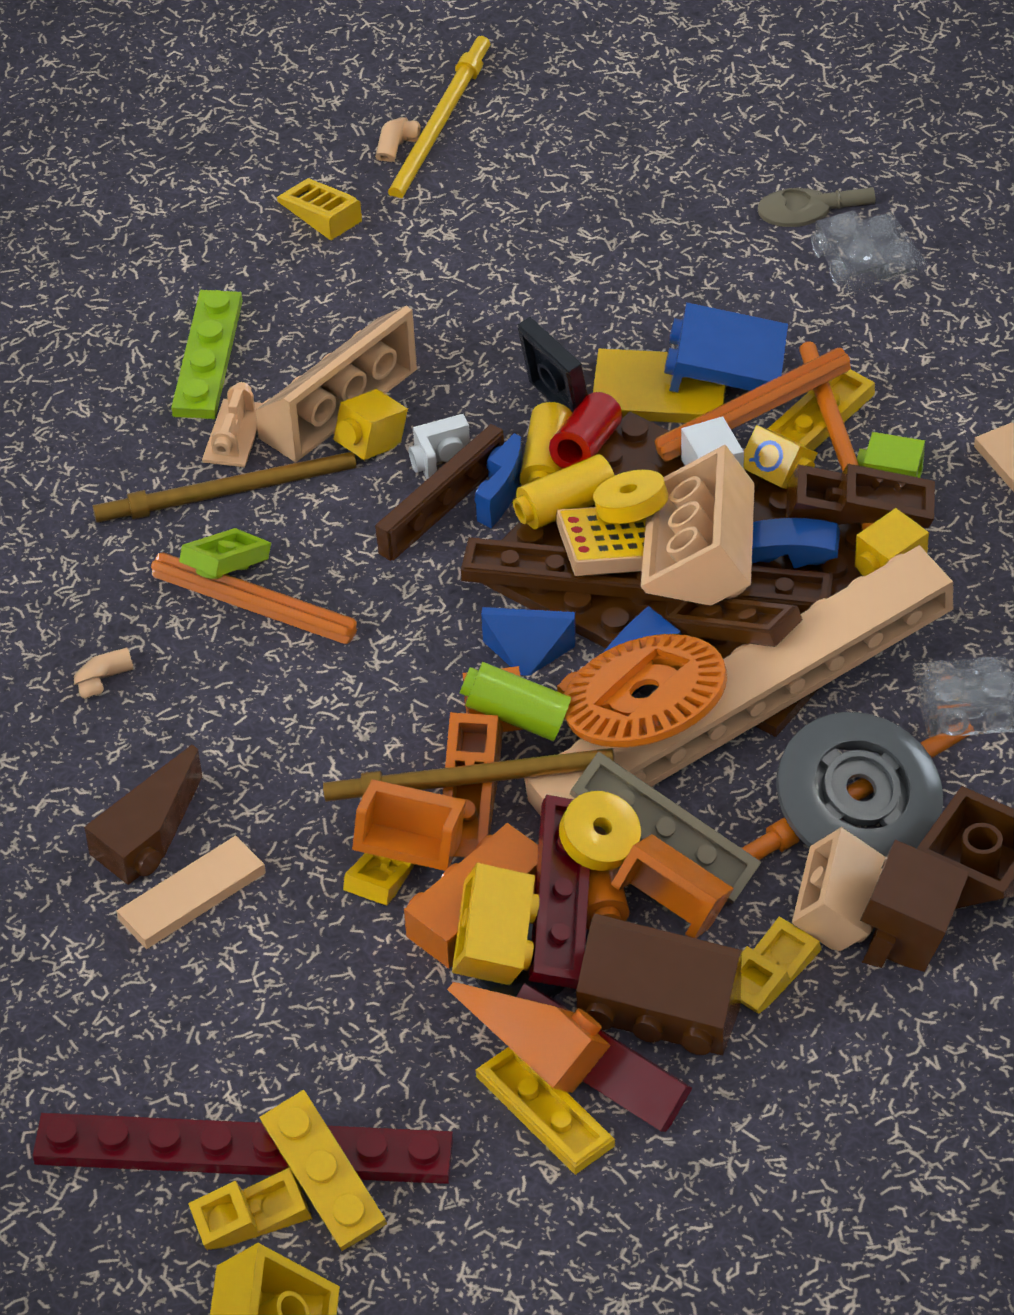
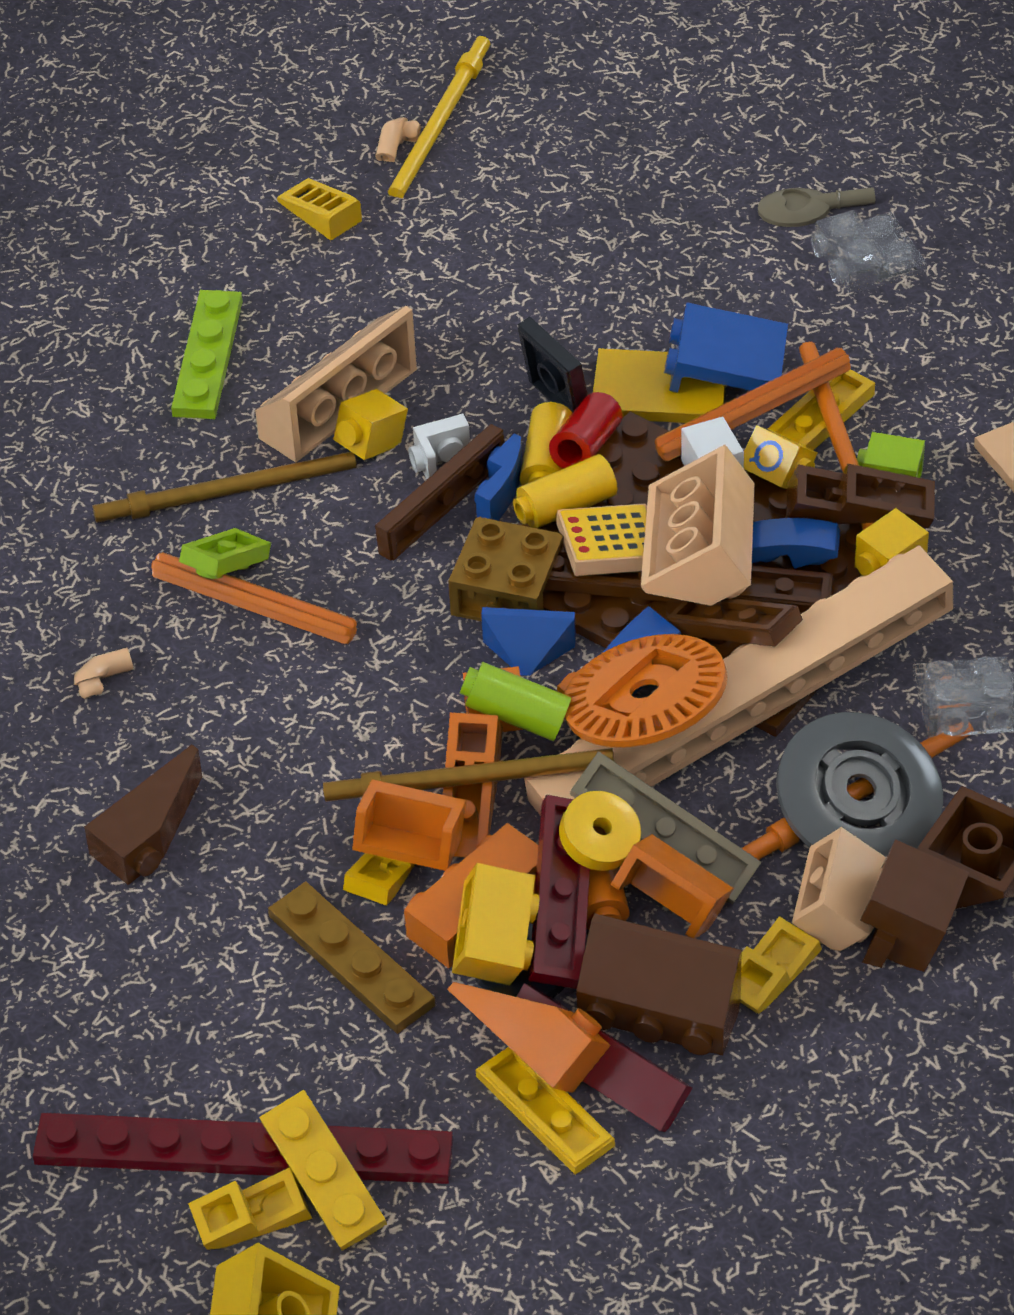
light nougat tile [116,835,266,949] -> none
light nougat hinge [202,382,263,467] -> none
yellow piece [593,470,668,524] -> none
none -> pearl gold plate [268,881,436,1034]
none -> pearl gold bracket [448,517,563,622]

